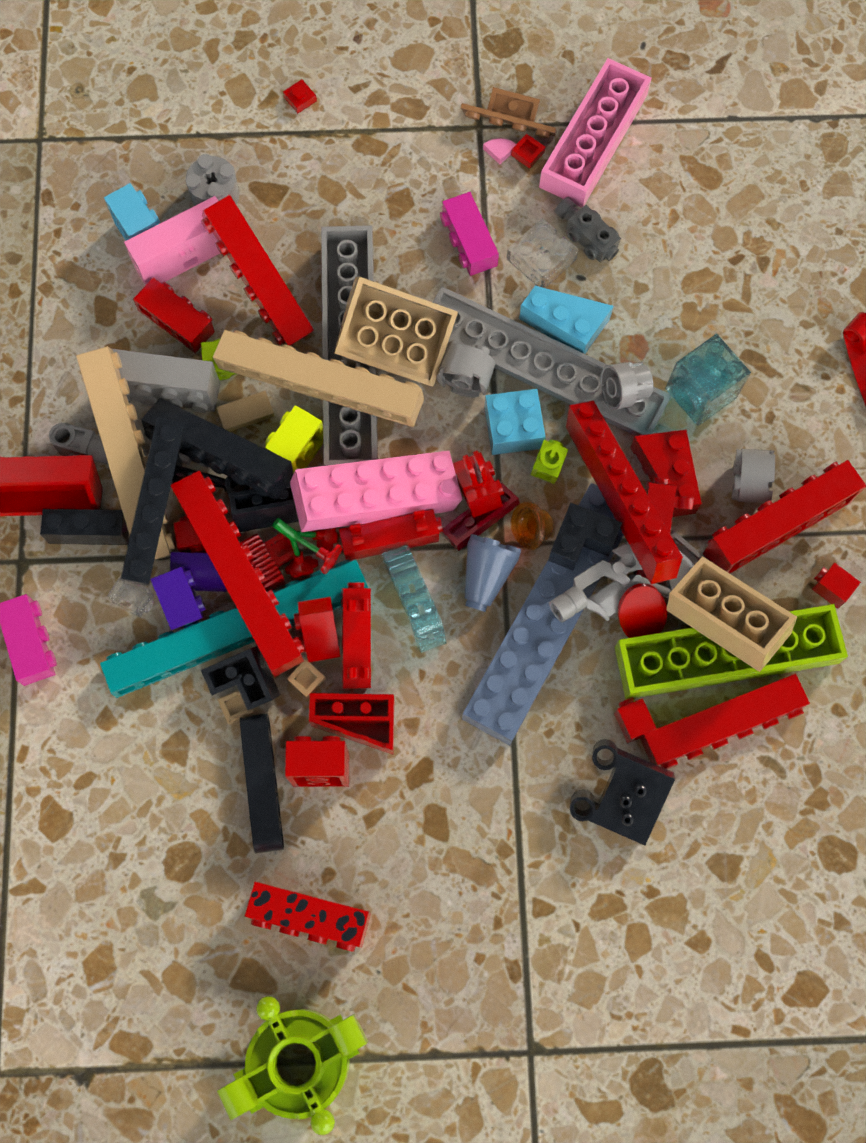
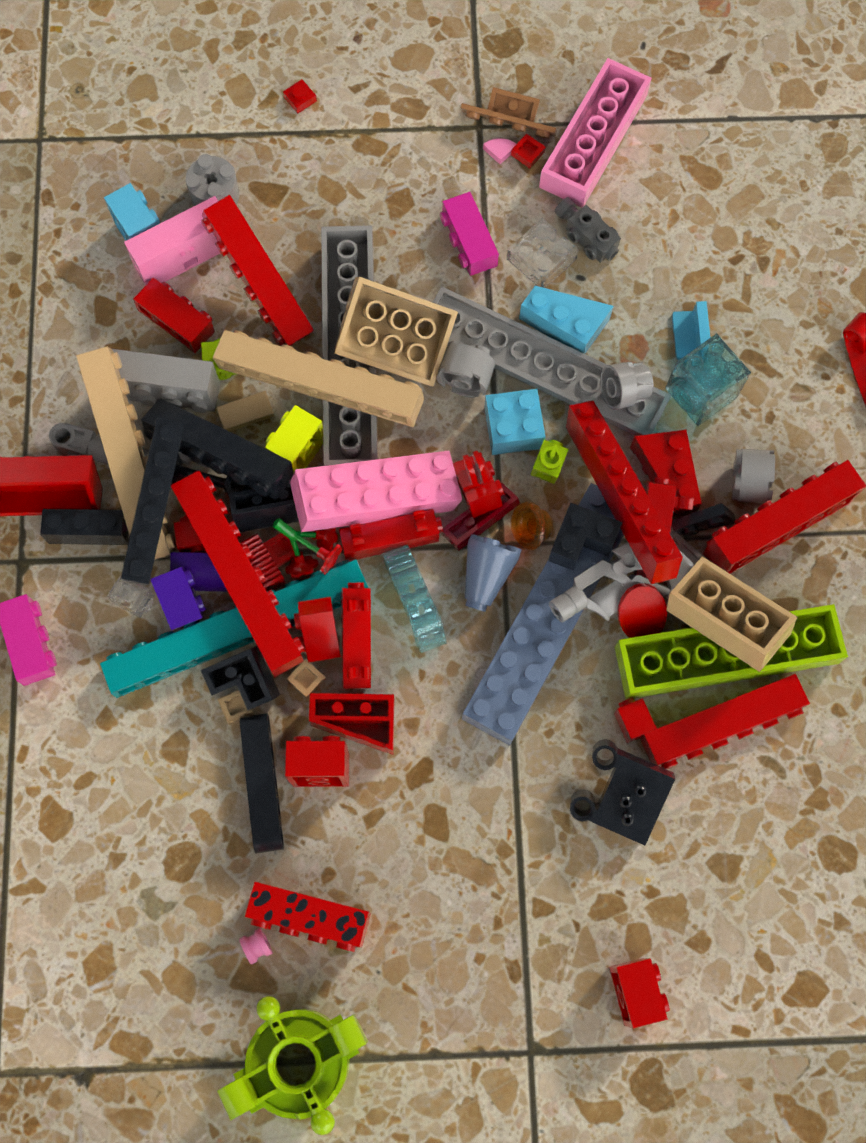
red brick [812,562,861,609] -> none
none -> bright pink wheel [239,927,273,965]
none -> red brick [609,958,670,1029]
none -> medium azure panel [672,301,712,360]
none -> black wing [672,503,736,537]

